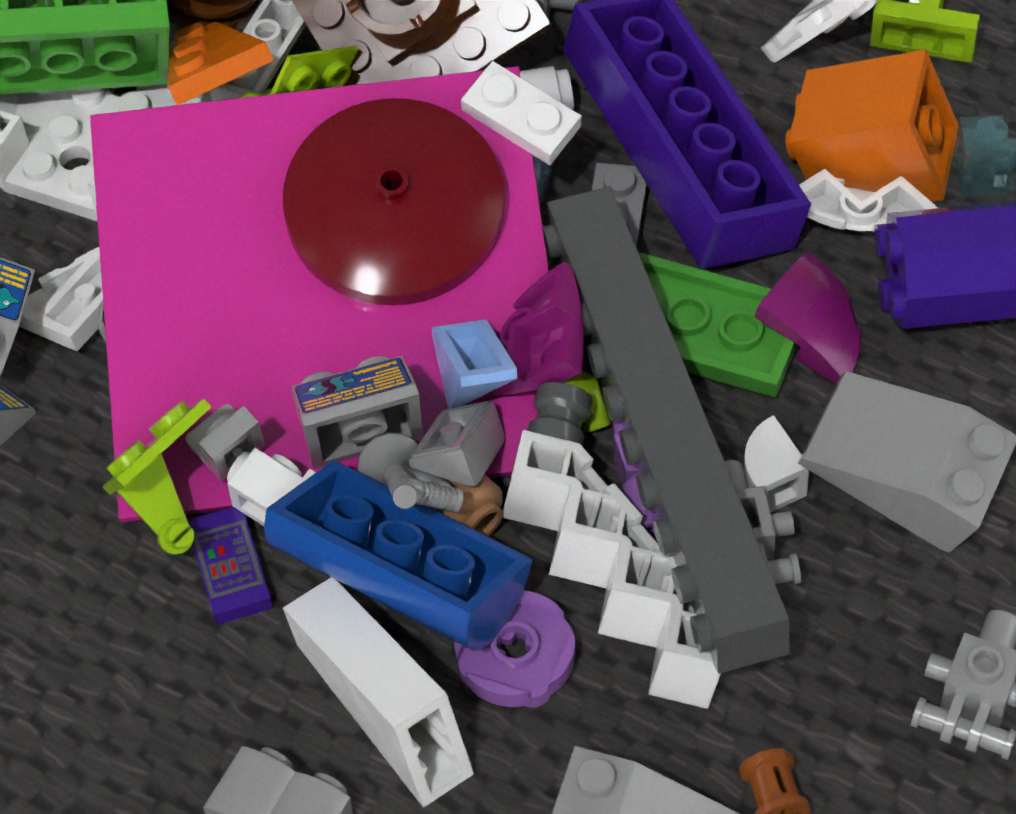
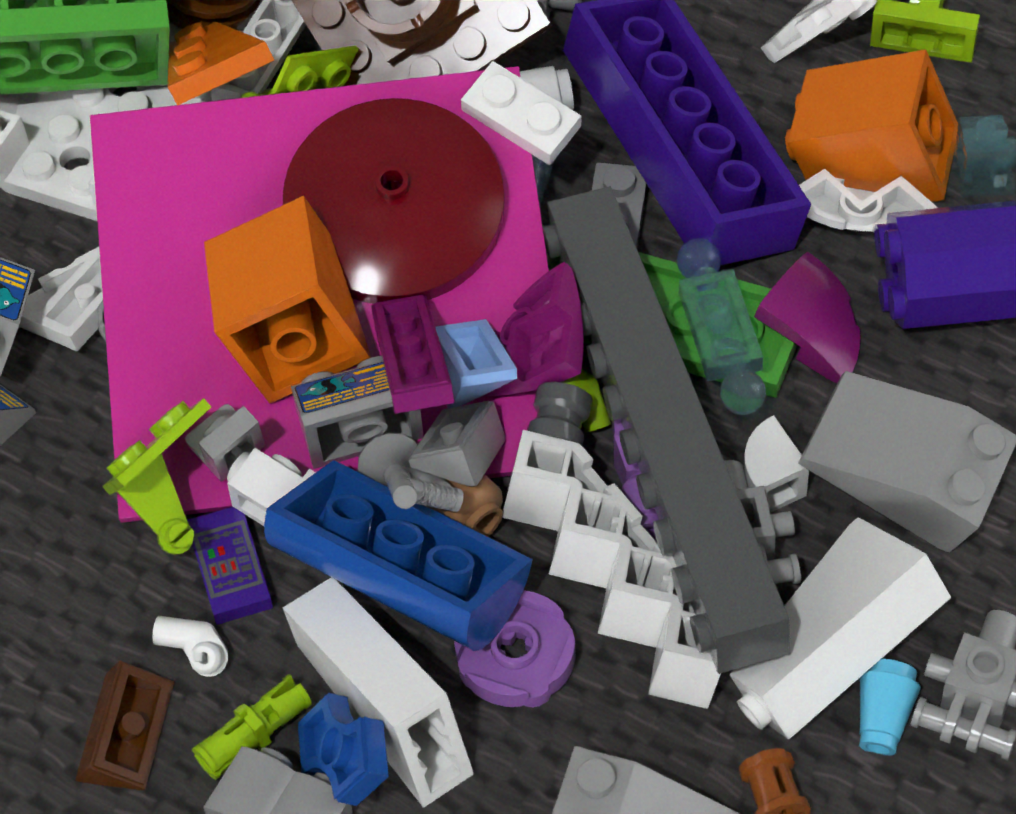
none -> reddish brown slope [75,660,174,791]
none -> white arm [152,616,228,677]
none -> lime pin [192,674,312,780]
none -> orange slope [204,196,371,404]
none -> blue tile [298,693,389,806]
none -> magenta tile [371,294,455,414]
none -> clear light blue plate [677,238,766,415]
none -> white slope [730,517,951,740]
none -> medium azure cone [859,659,921,756]

